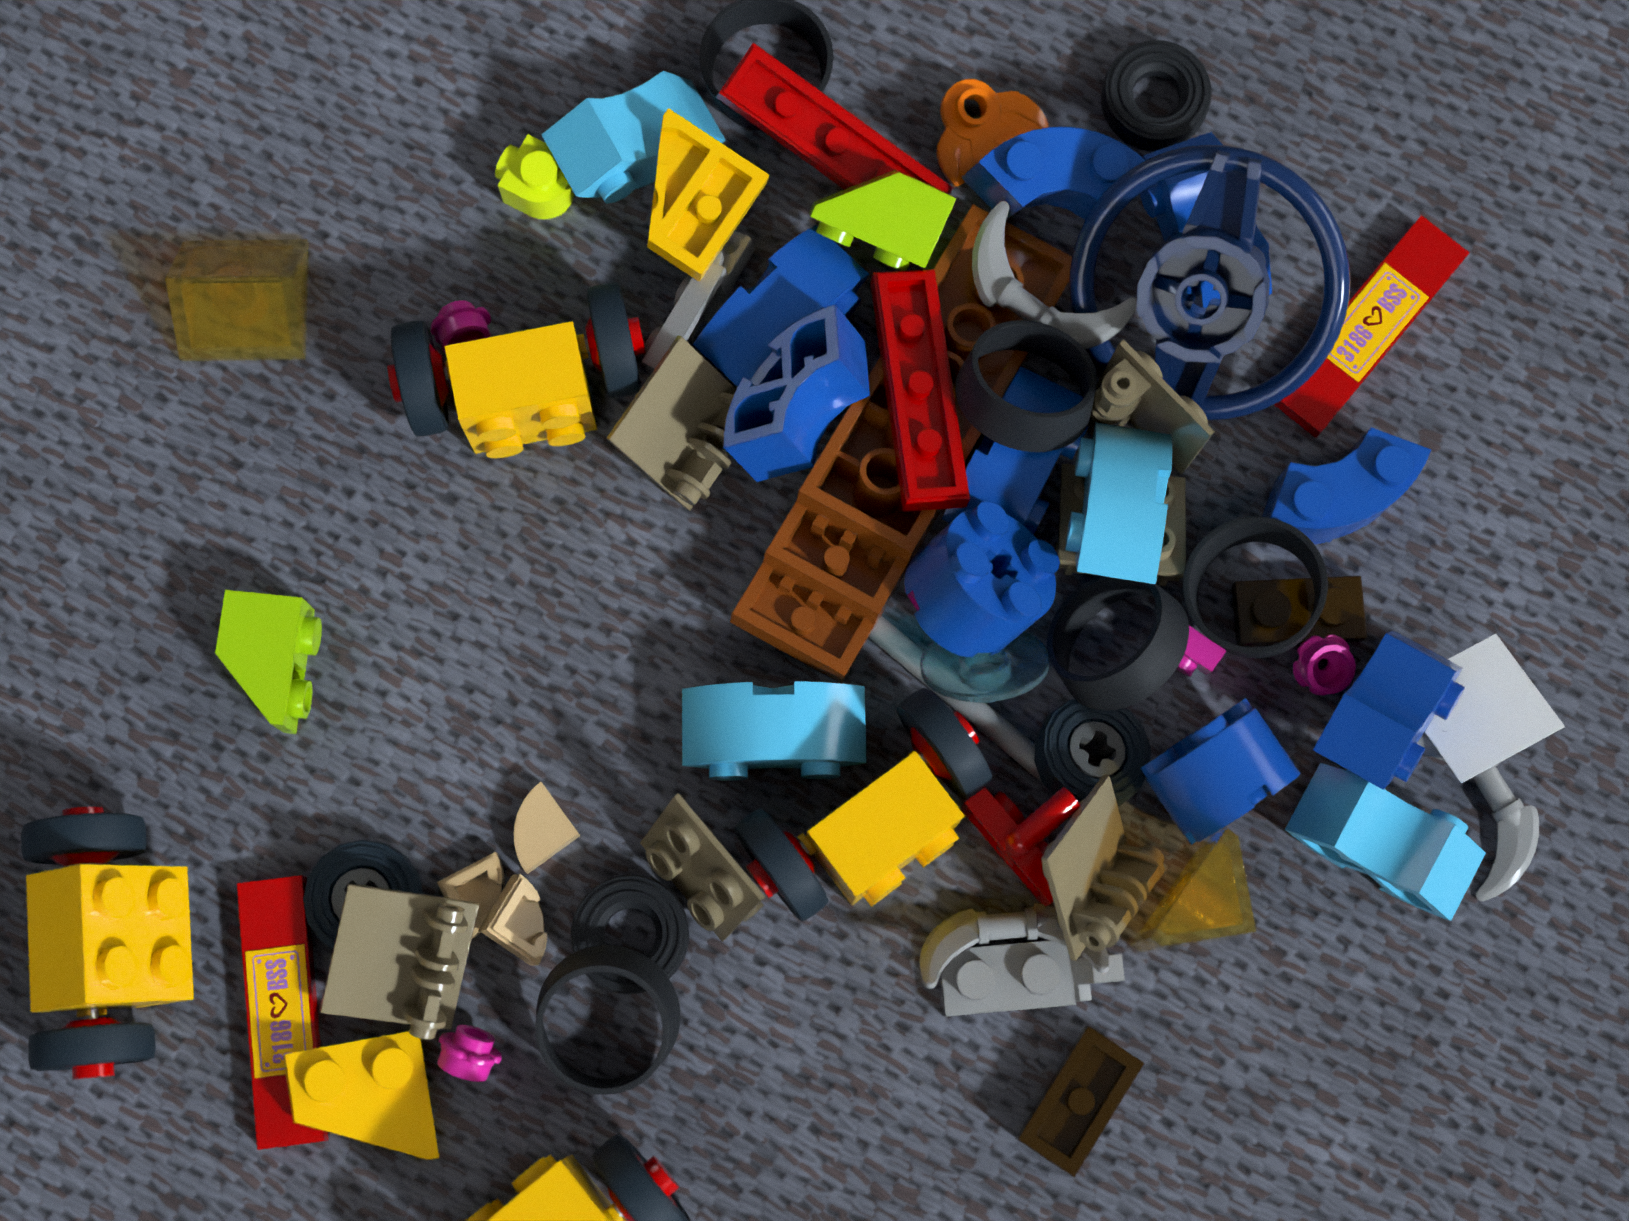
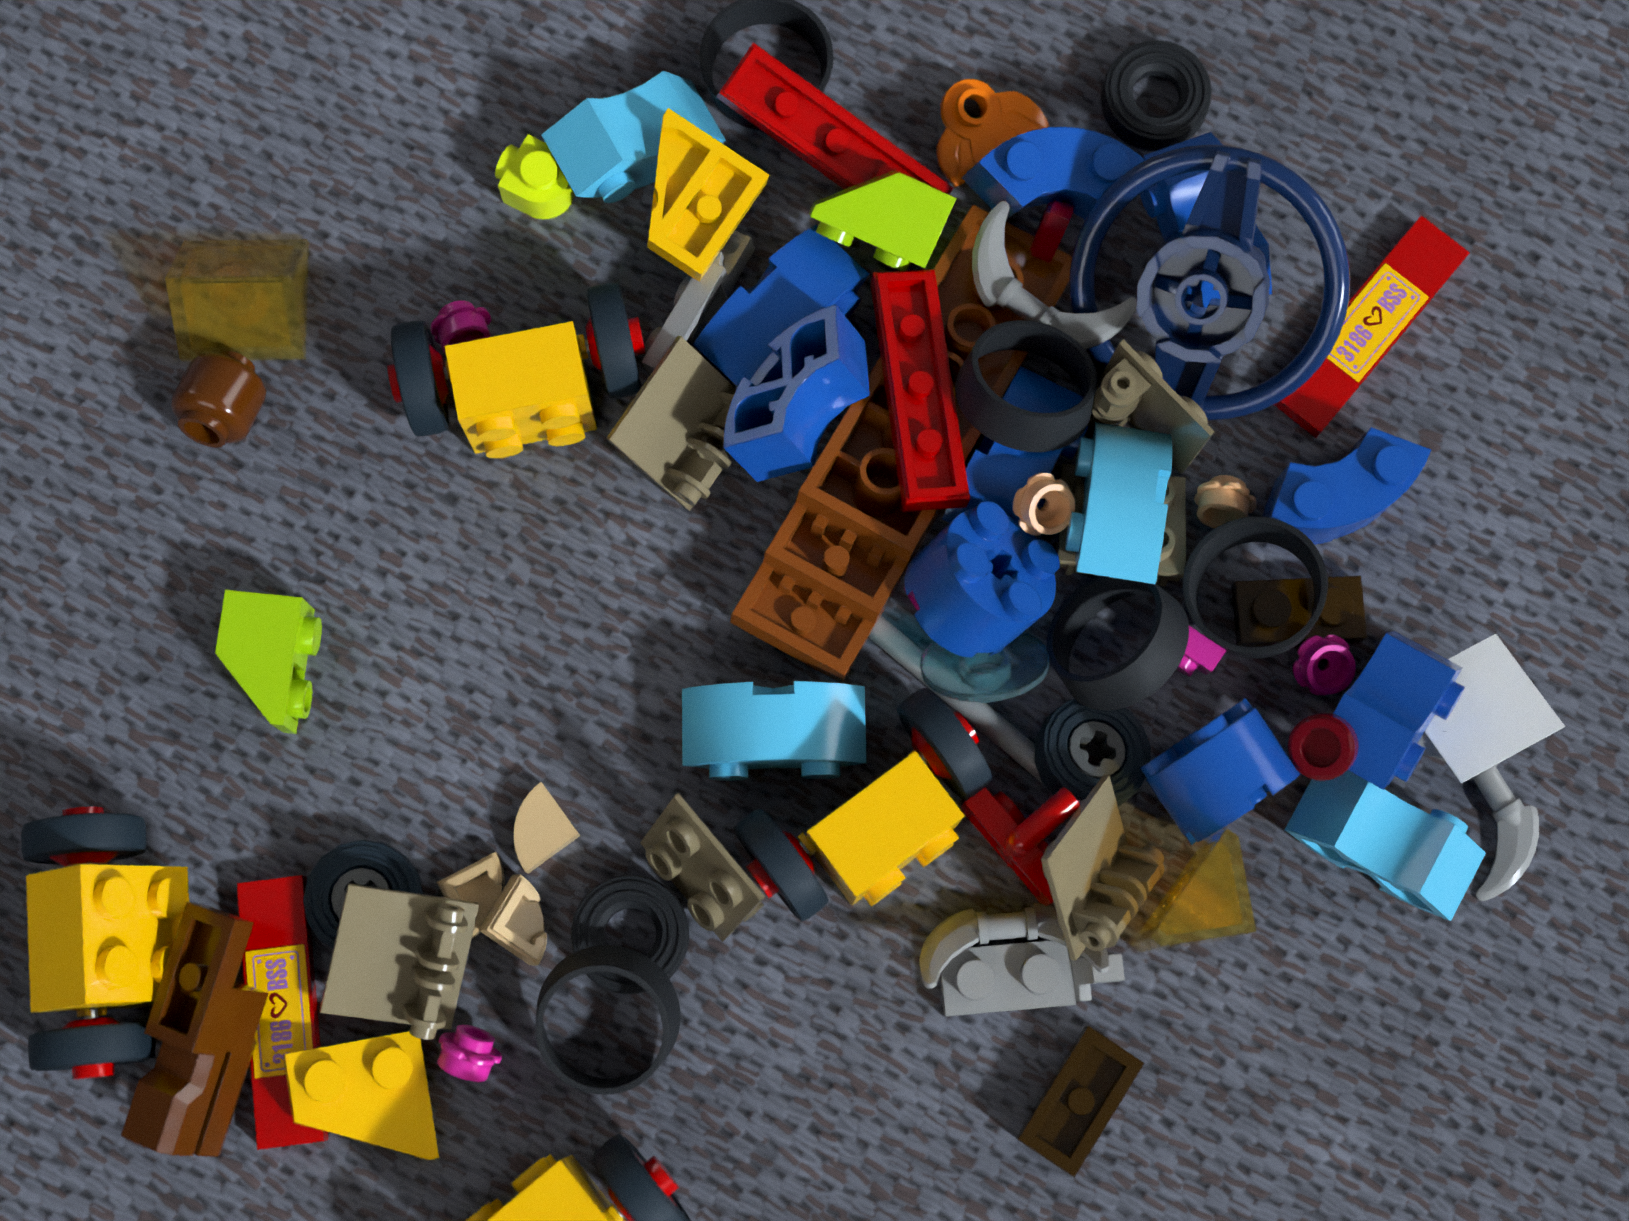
none -> reddish brown plate [121,902,268,1157]
none -> reddish brown head [171,351,266,448]
none -> light nougat plate [1013,473,1075,536]
none -> dark red tile [1029,199,1075,263]
none -> light nougat plate [1194,475,1257,528]
none -> dark red tile [1288,713,1358,781]

